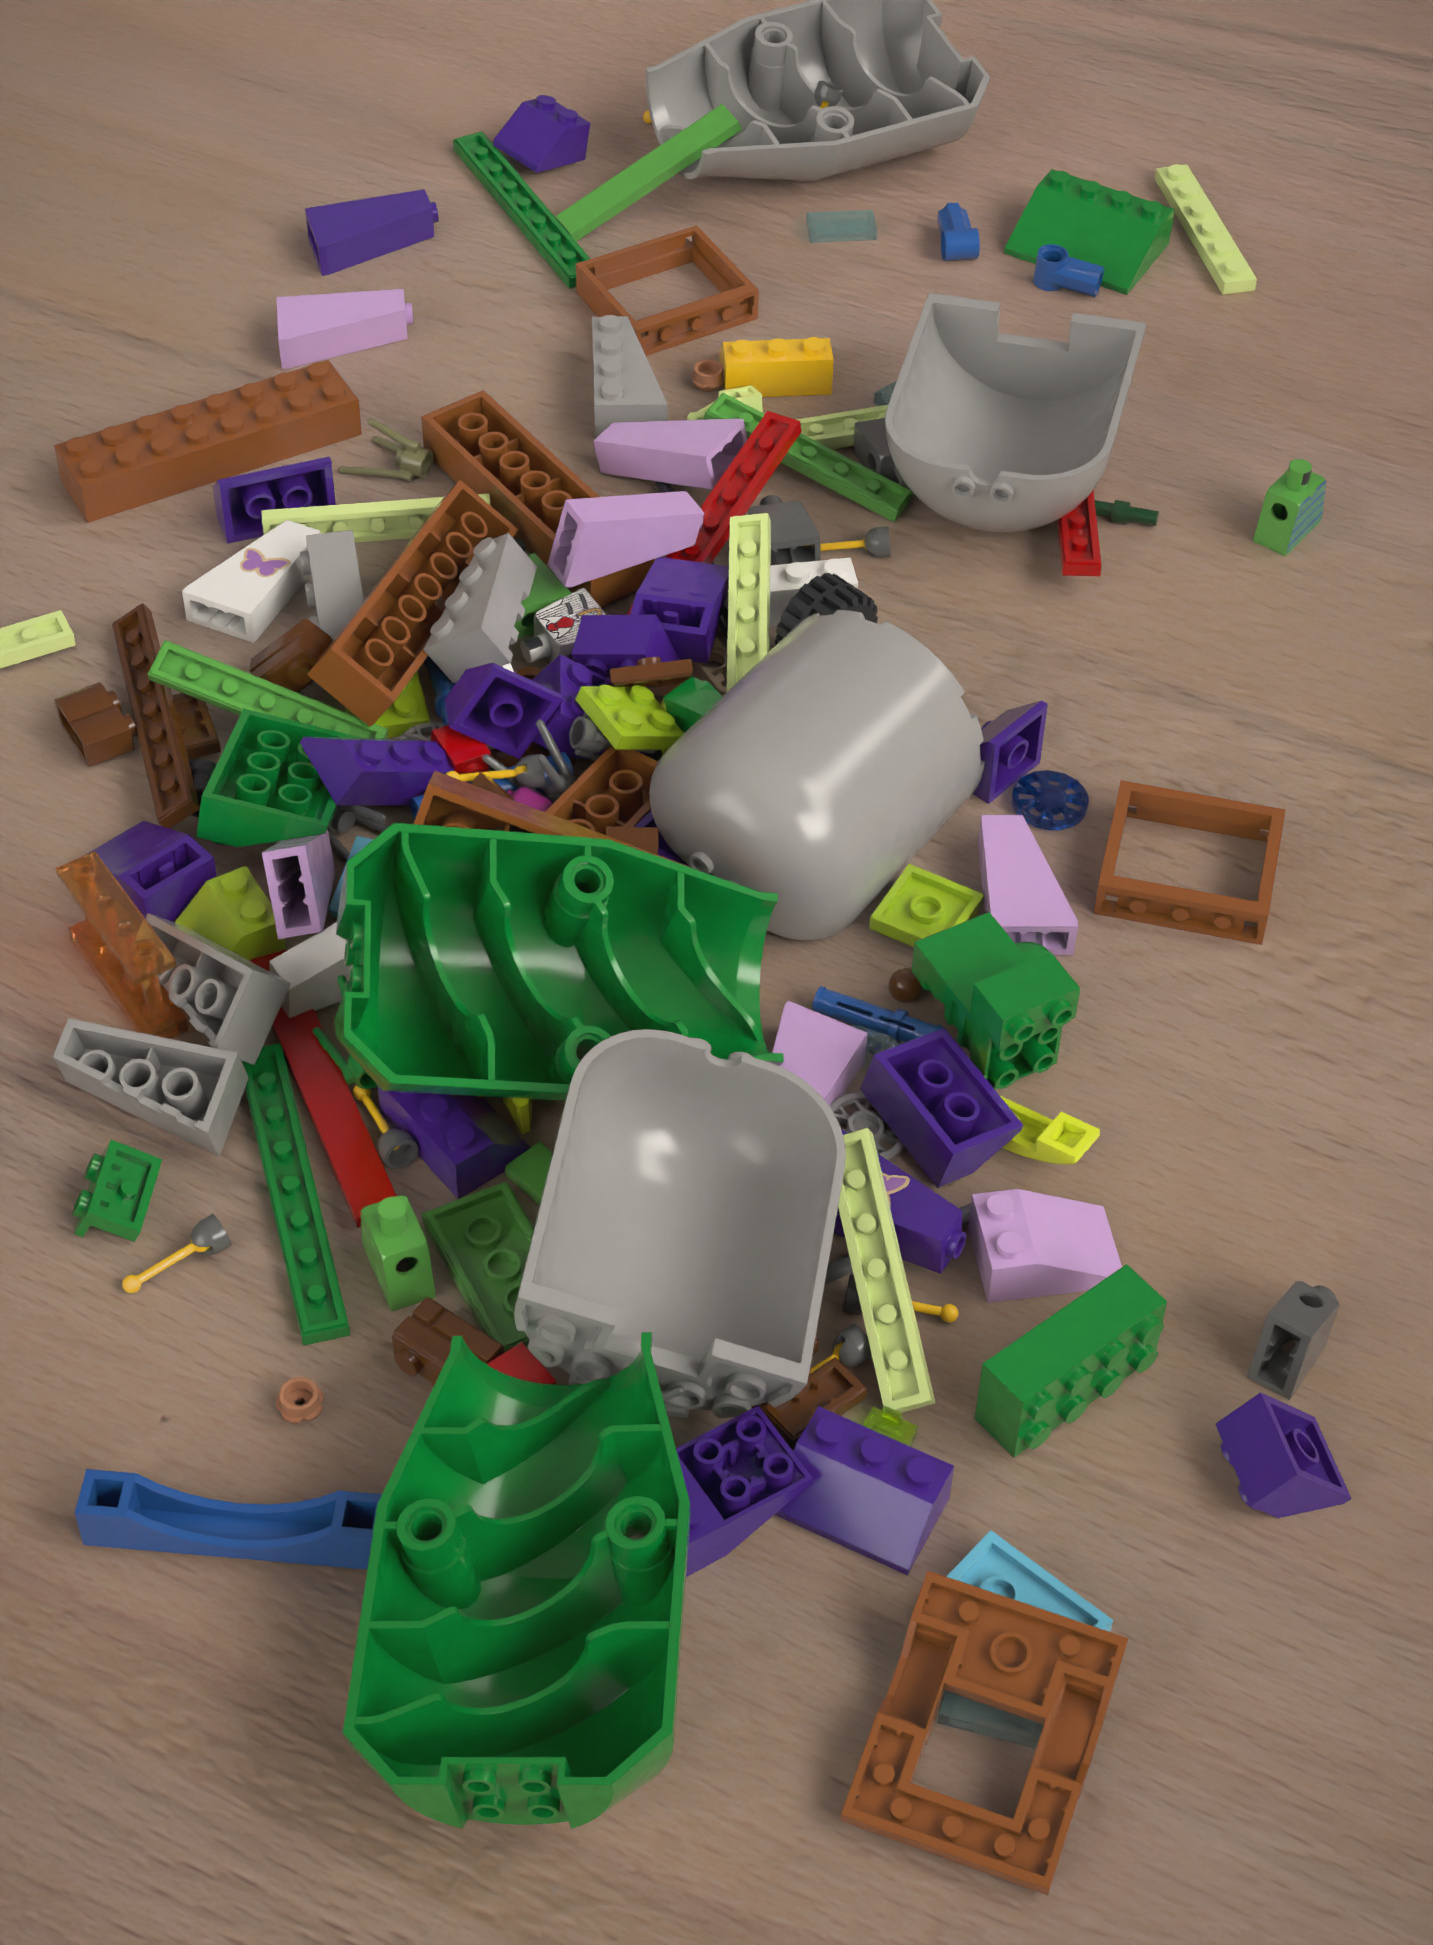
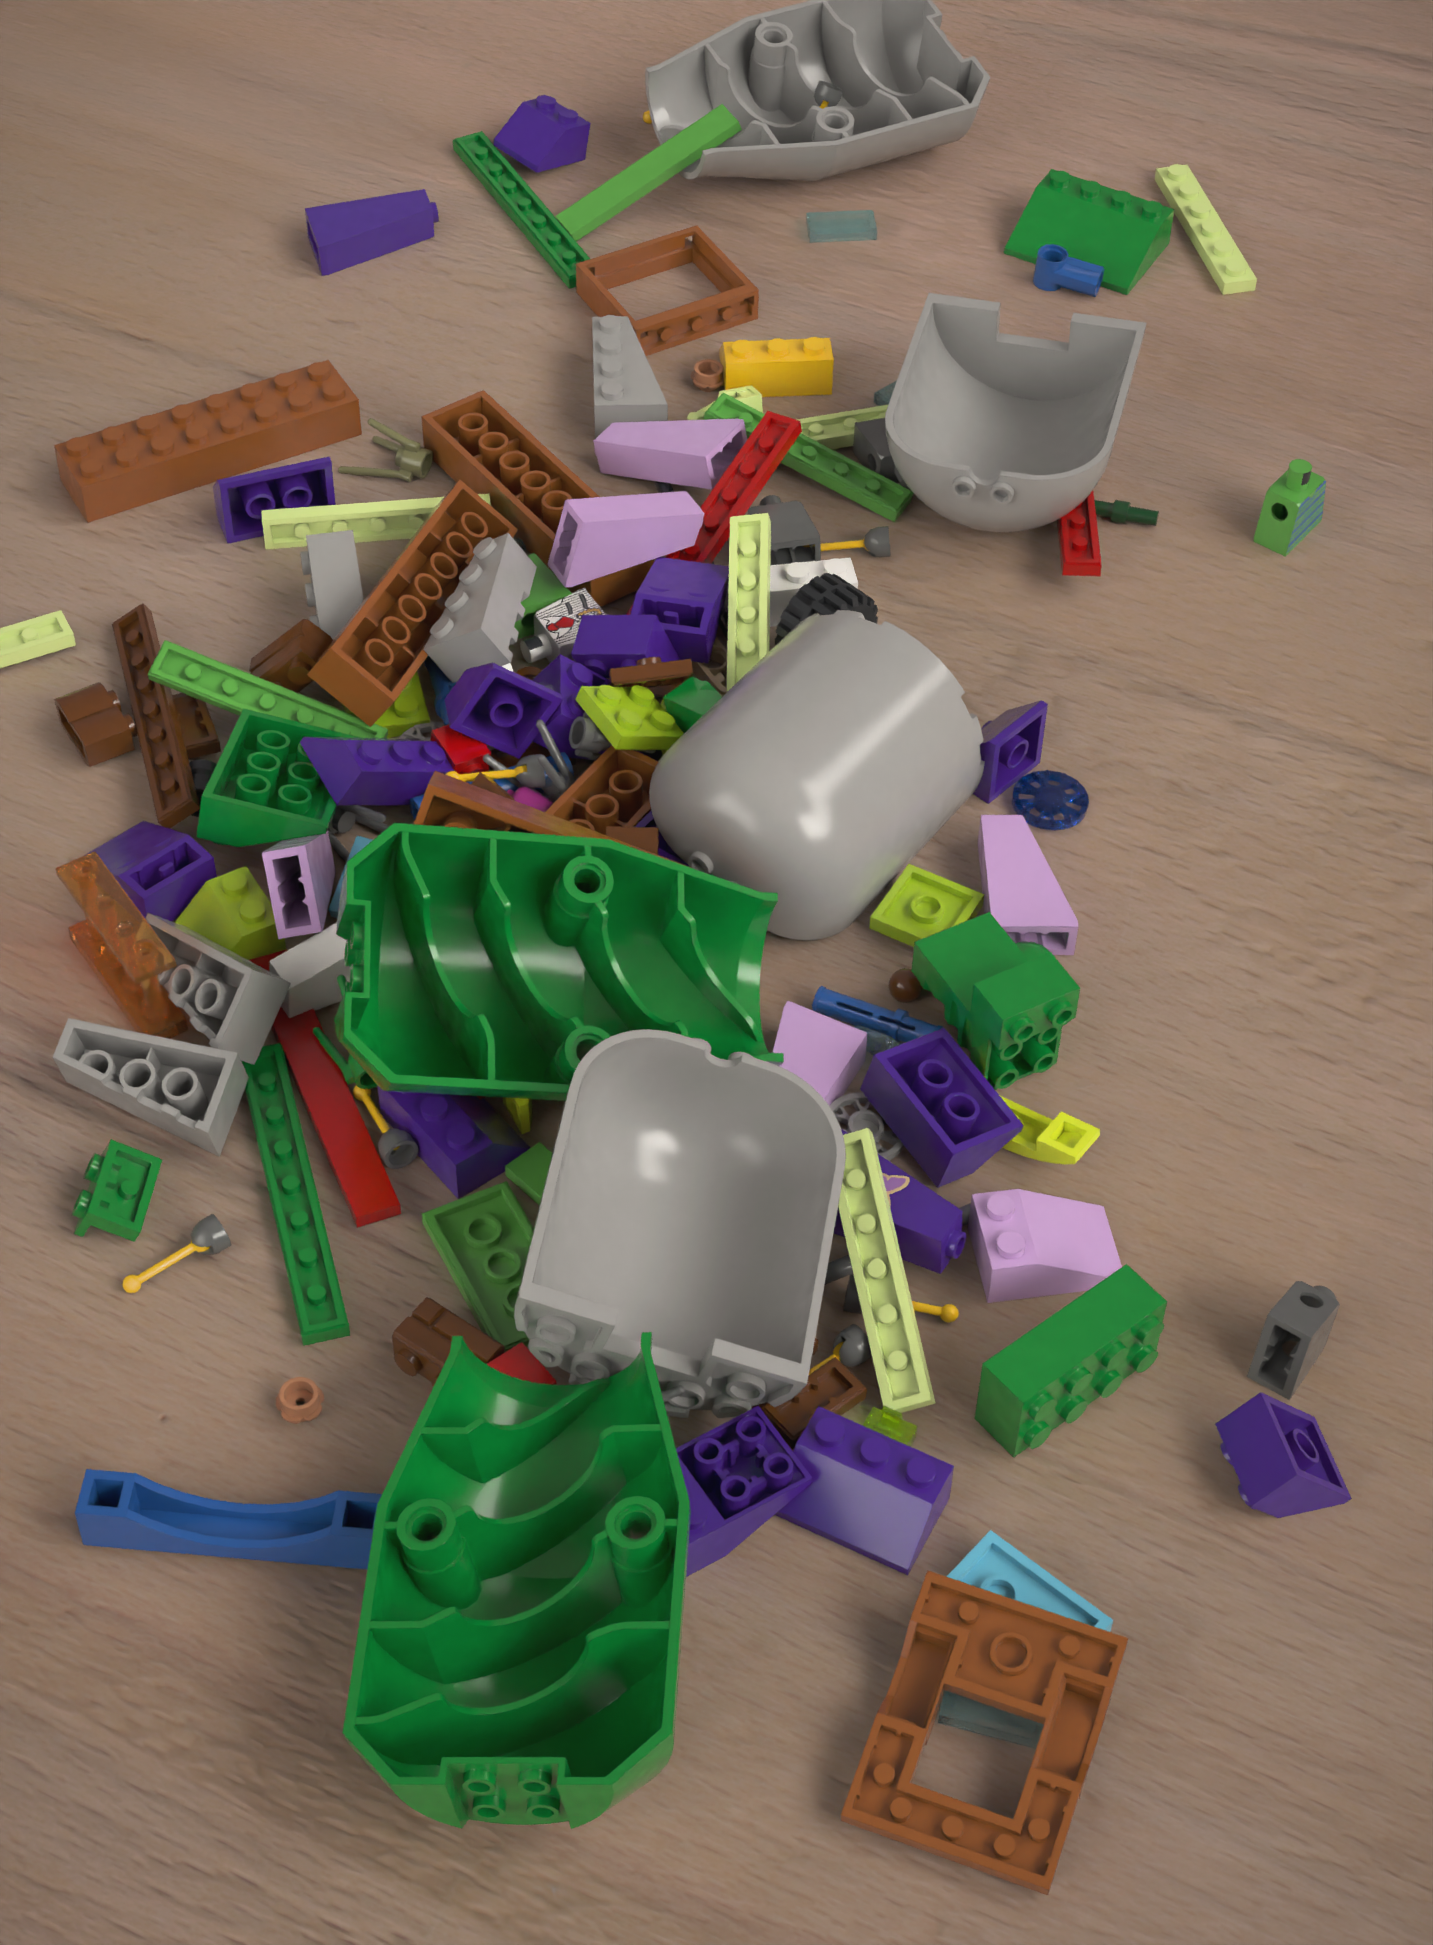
white slope [182,520,321,643] -> none
lavender slope [276,289,414,369] -> none
bright green torso [361,1195,436,1312] -> none
blue piece [937,203,980,261] -> none
dark orange window [1094,780,1286,945] -> none

